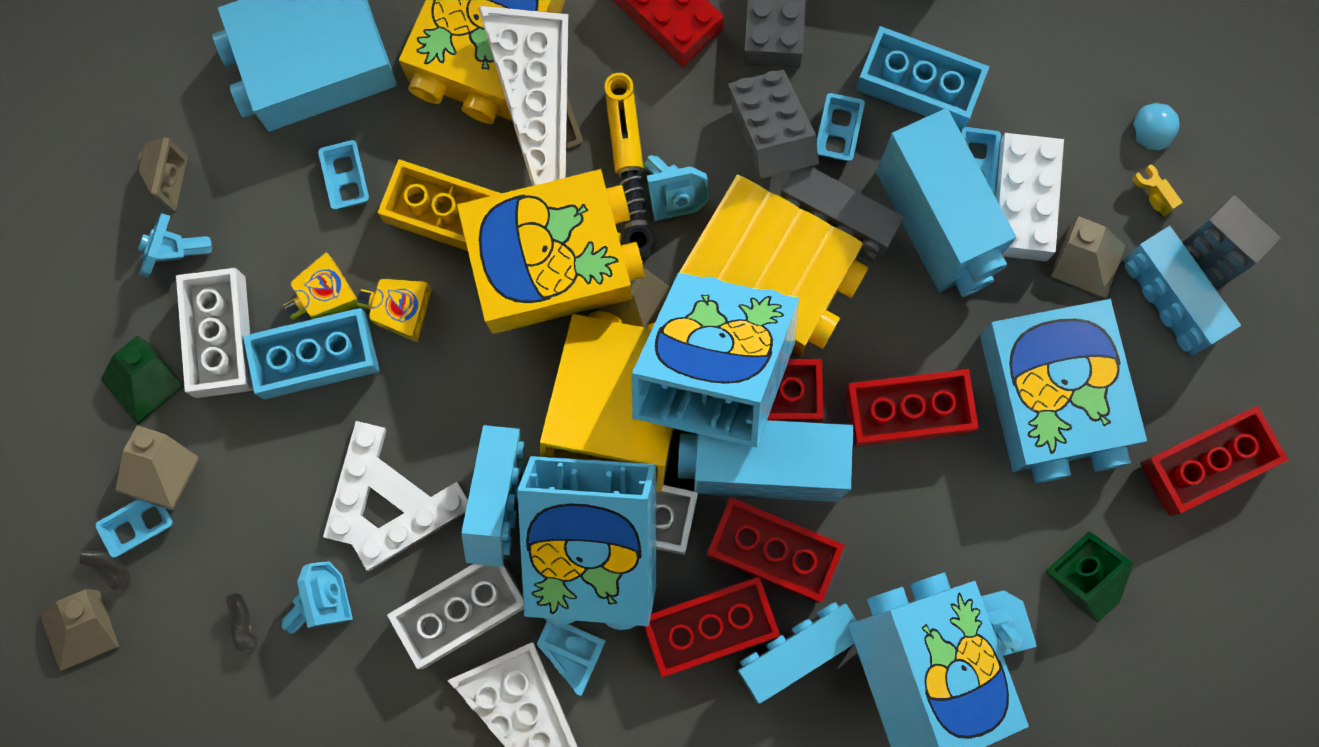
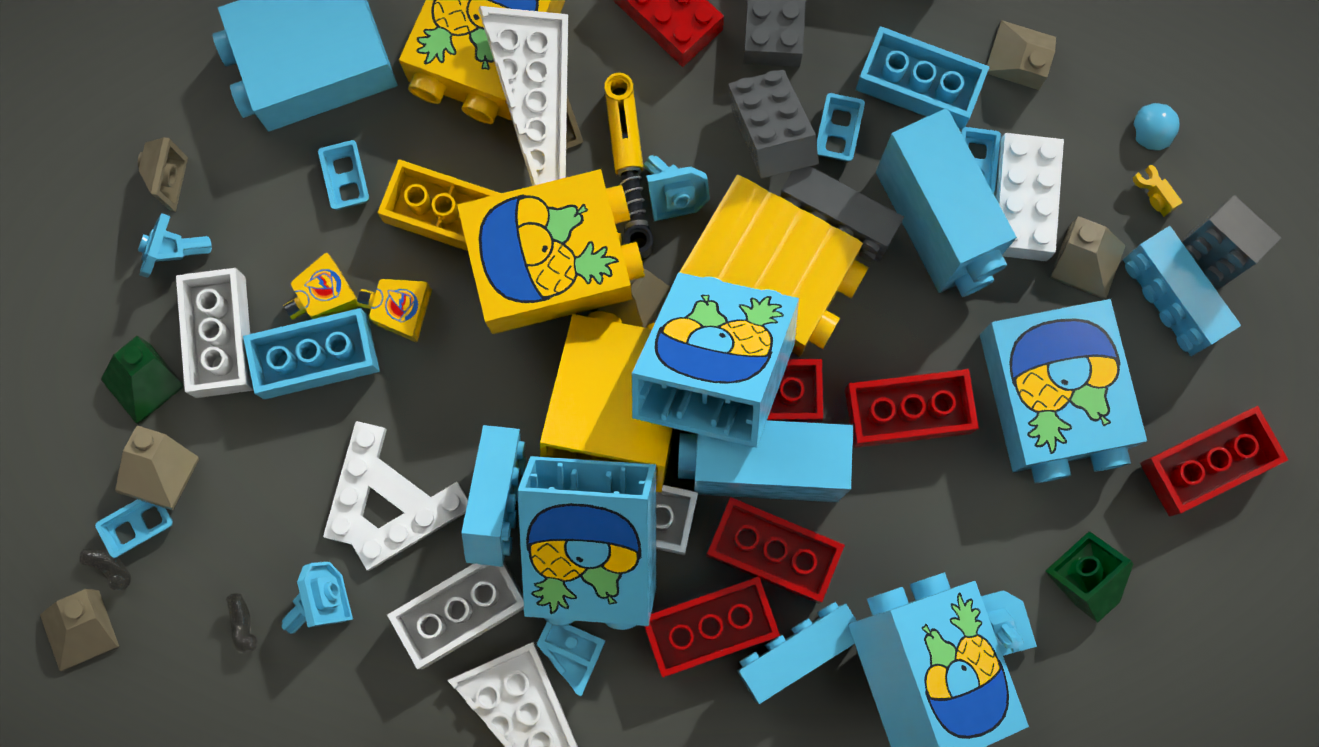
none -> dark tan slope [987,20,1056,90]

